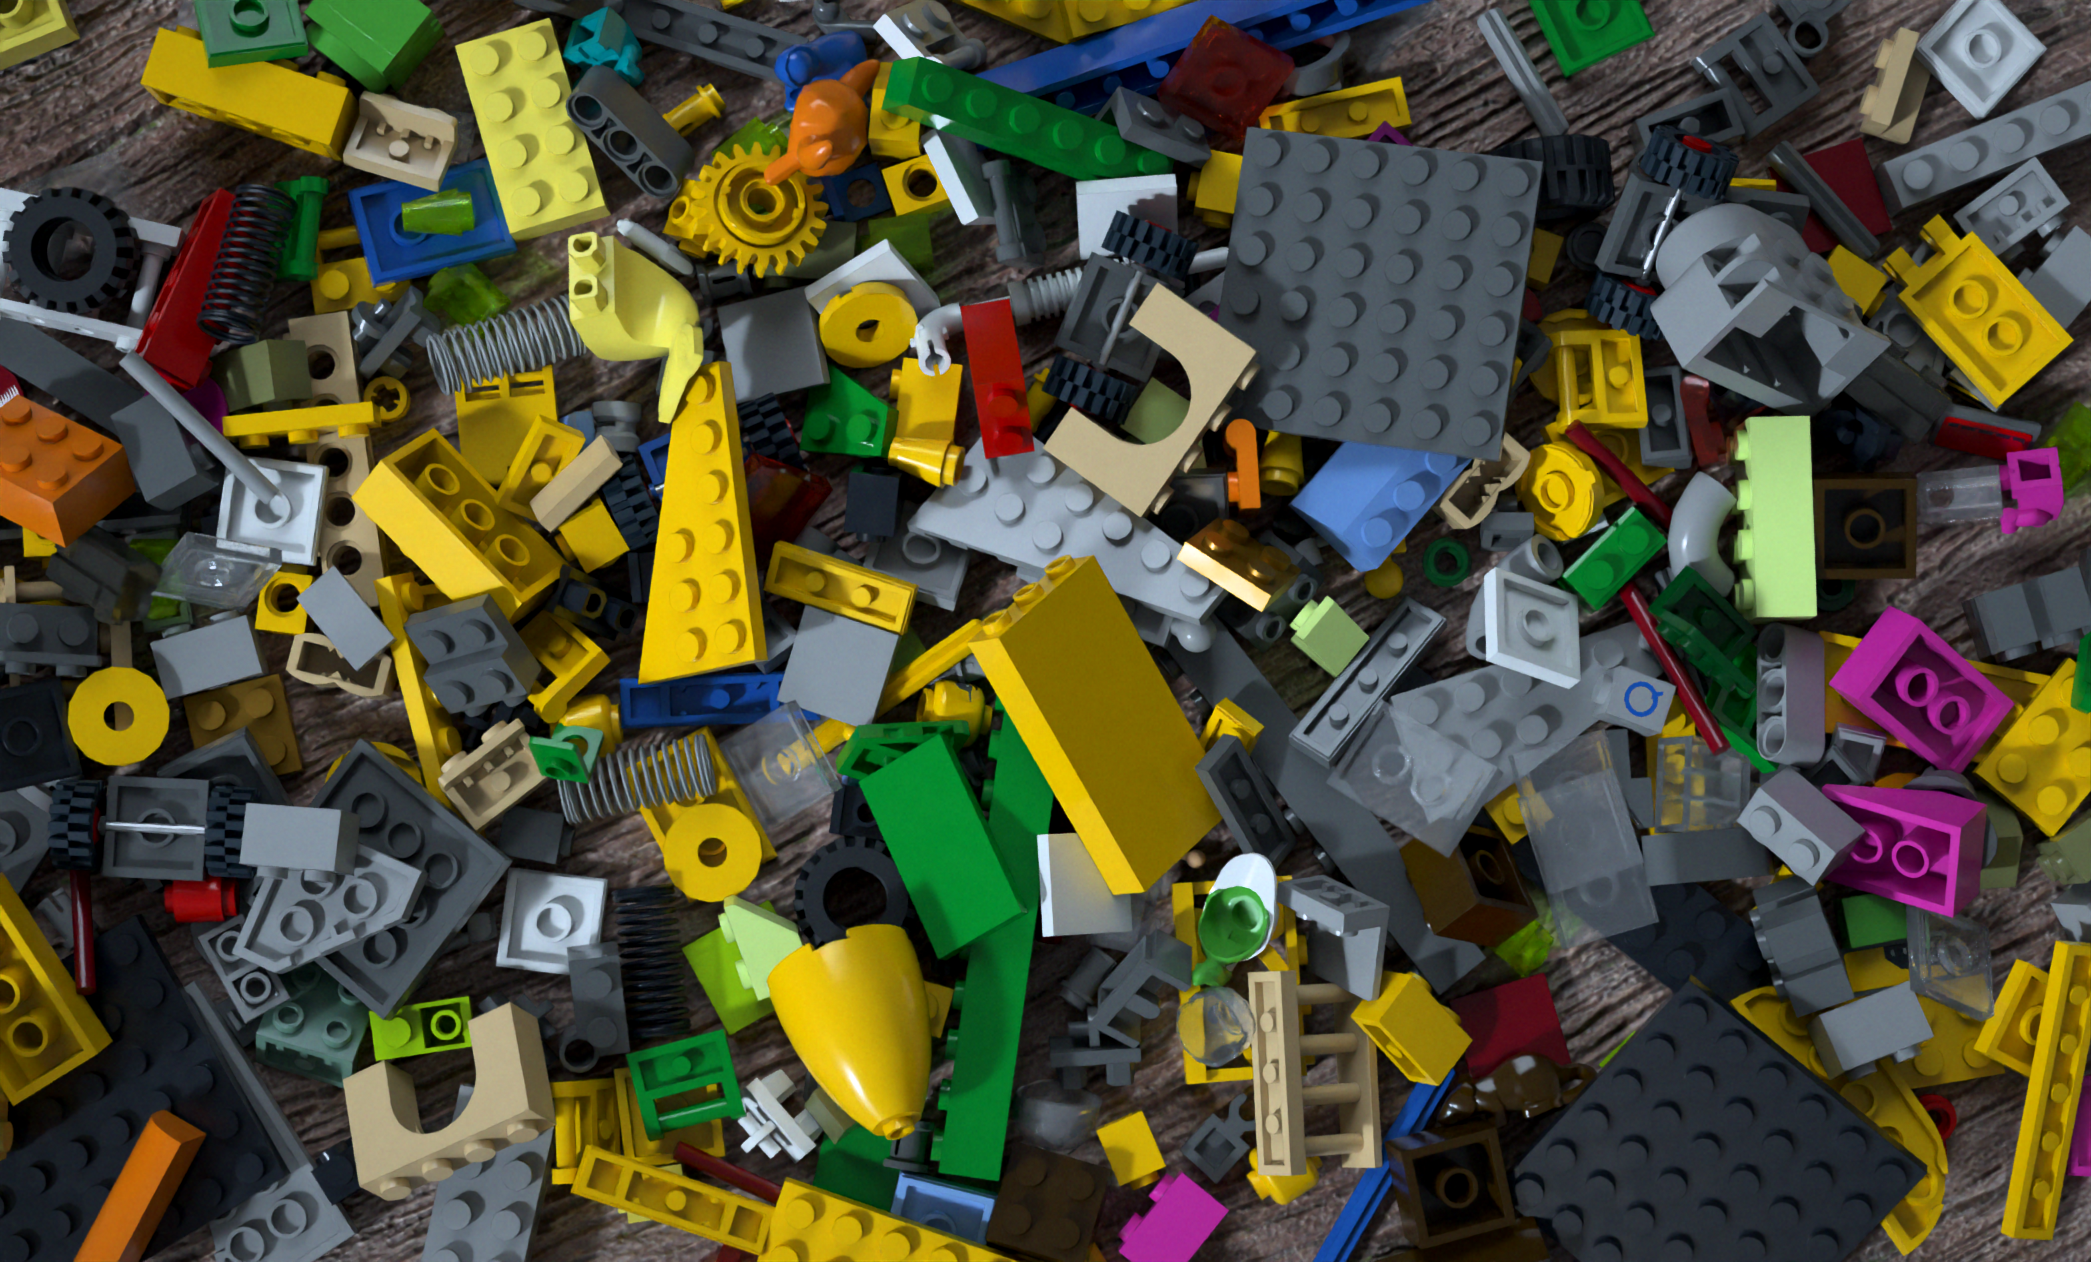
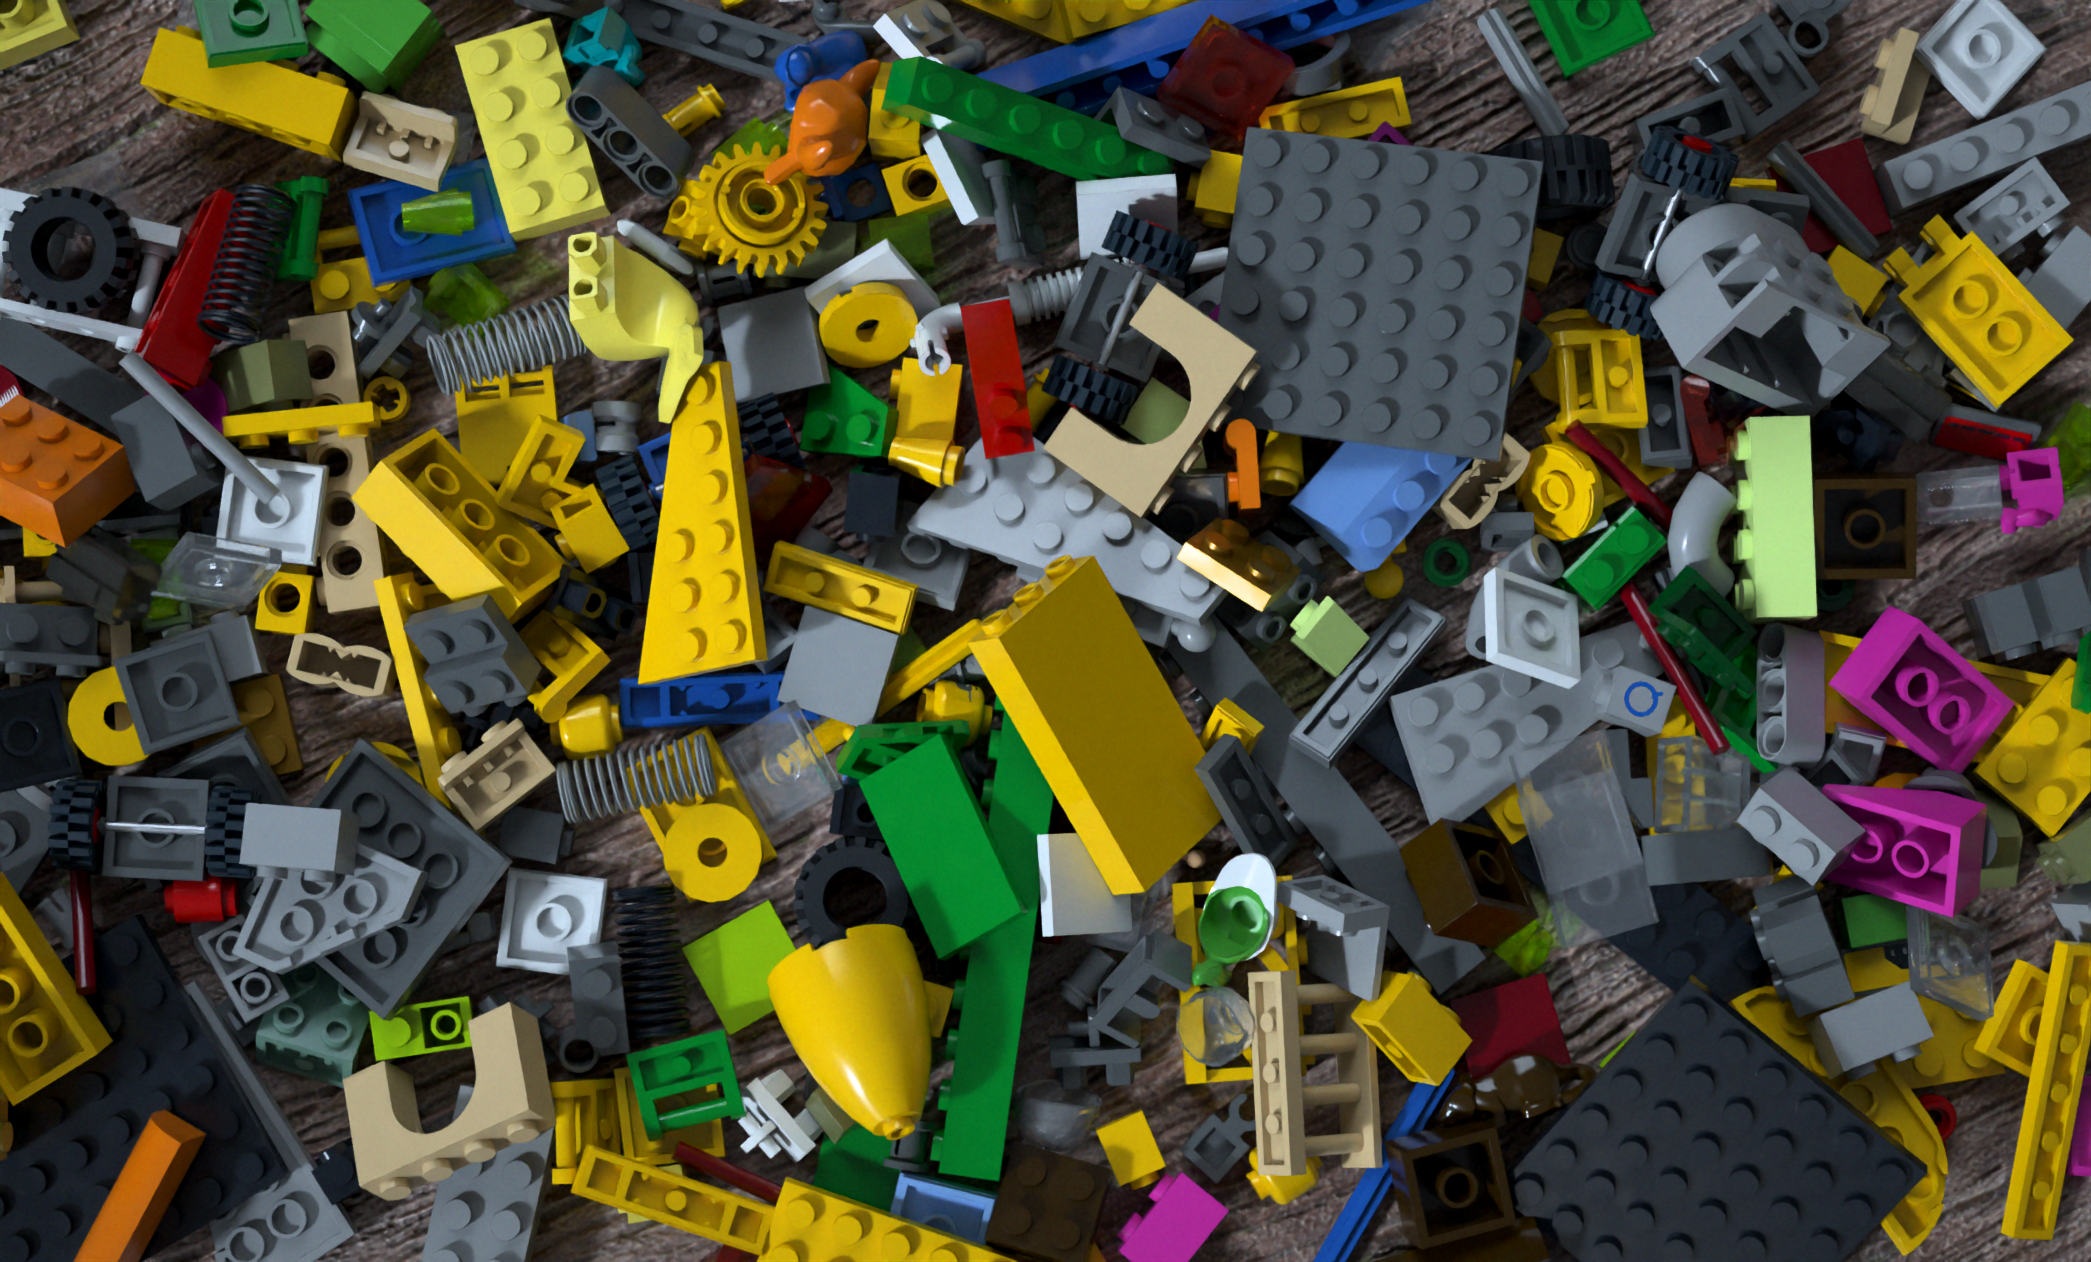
light grey slope [296,566,398,673] -> none
green bracket [528,723,605,784] -> none
tan tile [529,435,623,533] -> none
yellowish green slope [718,895,805,1001] -> none
clear tile [1326,699,1504,858] -> none
none -> dark grey tile [113,629,242,756]

